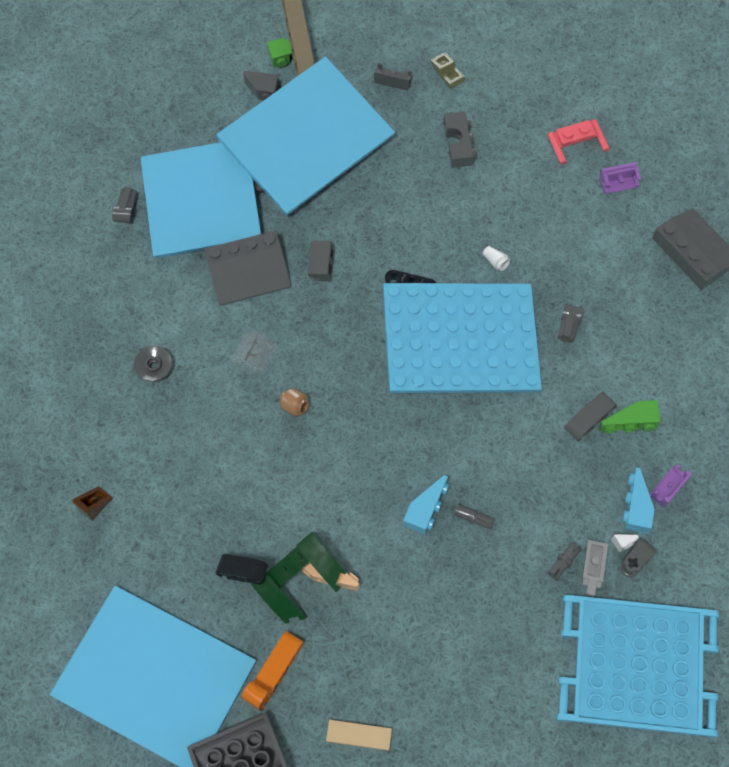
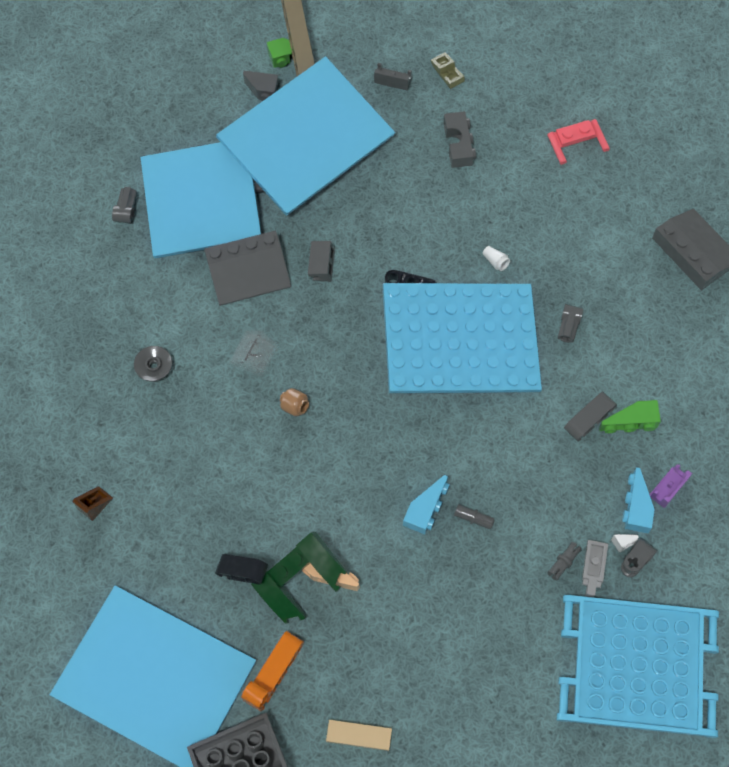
medium lavender hinge [599,162,641,194] -> none

